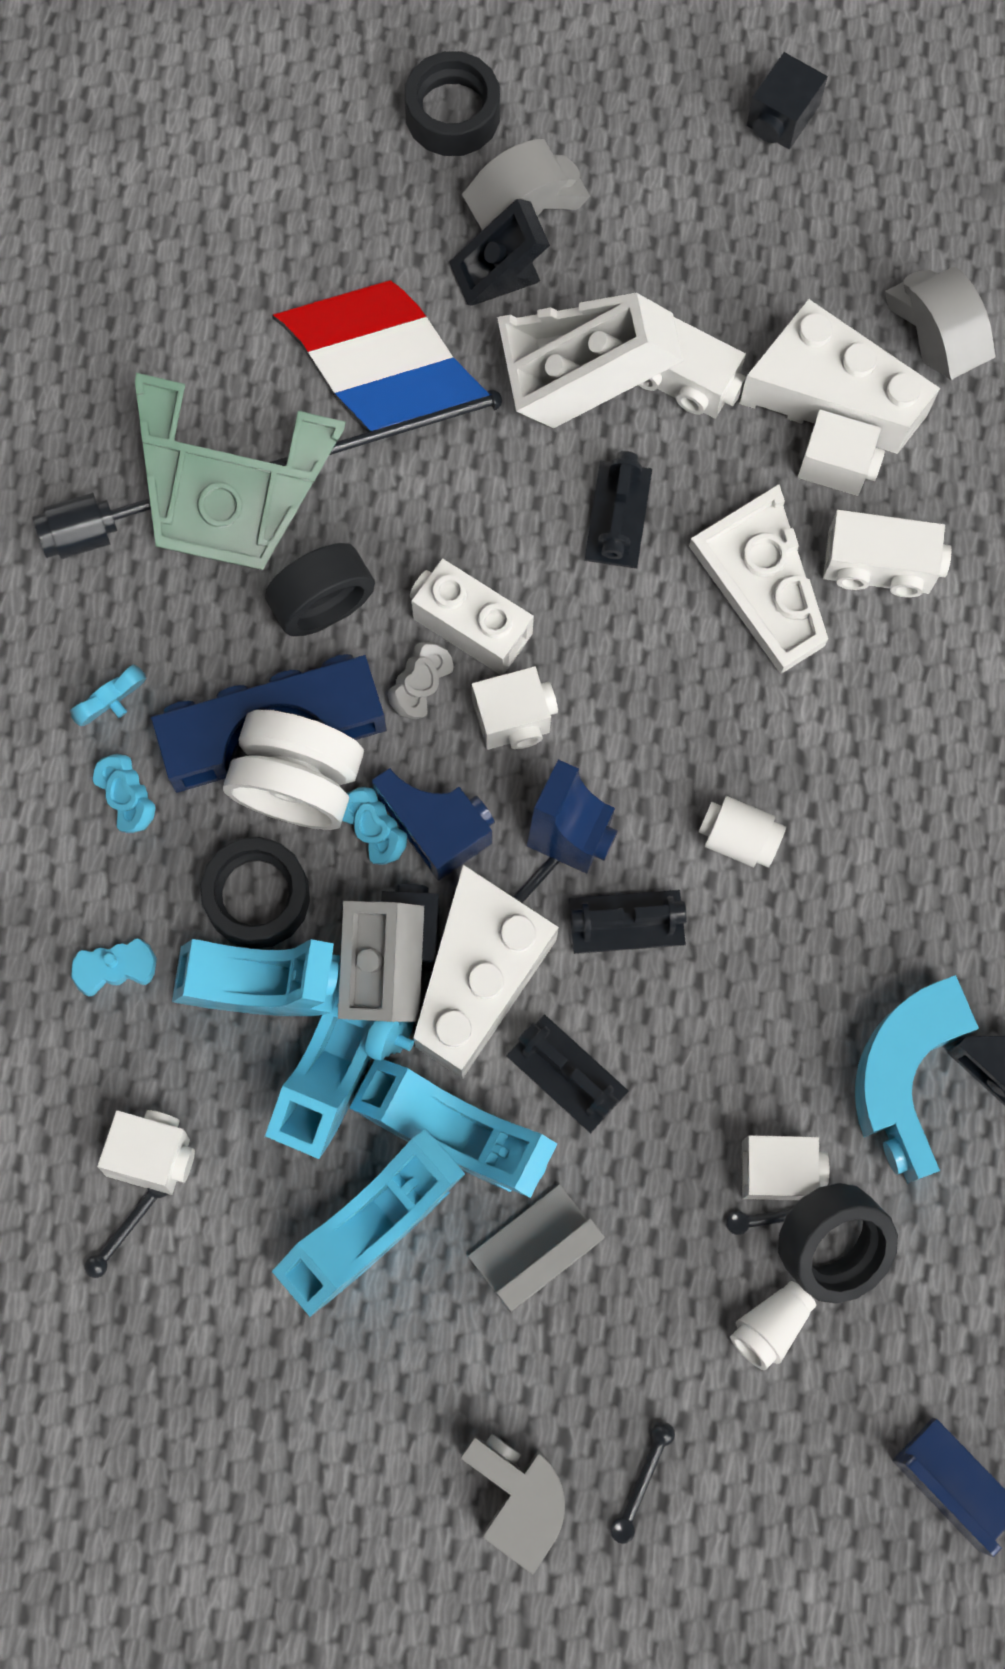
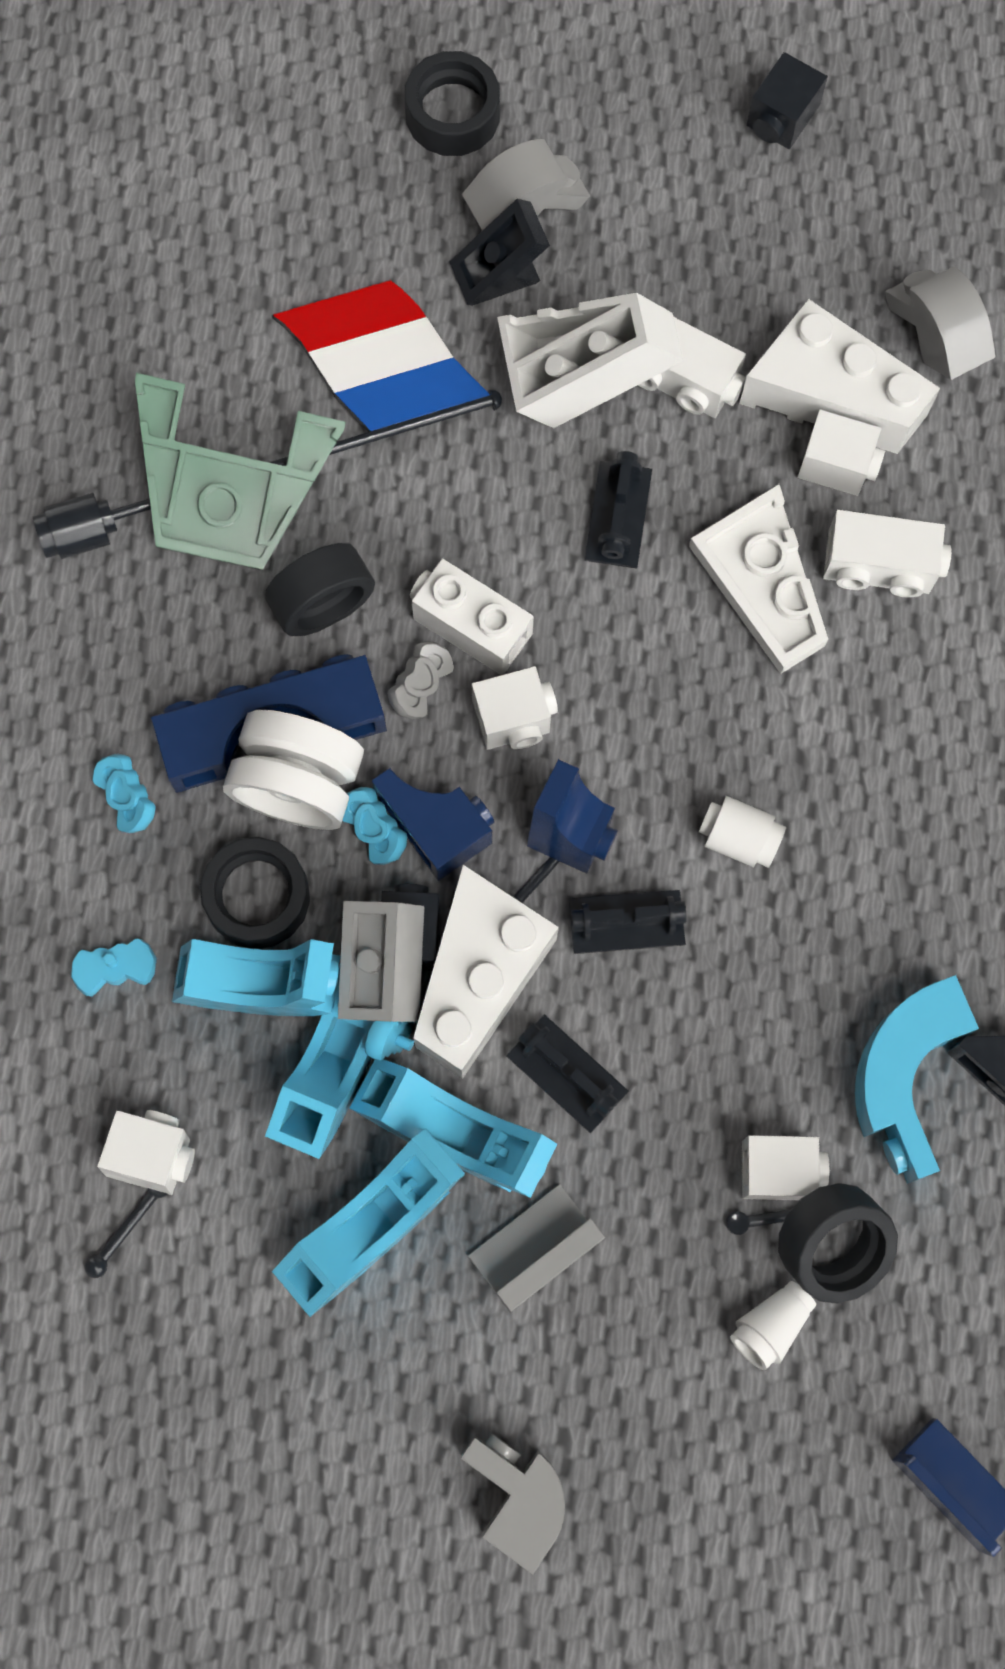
medium azure piece [70,664,146,726] -> none
black hinge [611,1422,675,1544] -> none

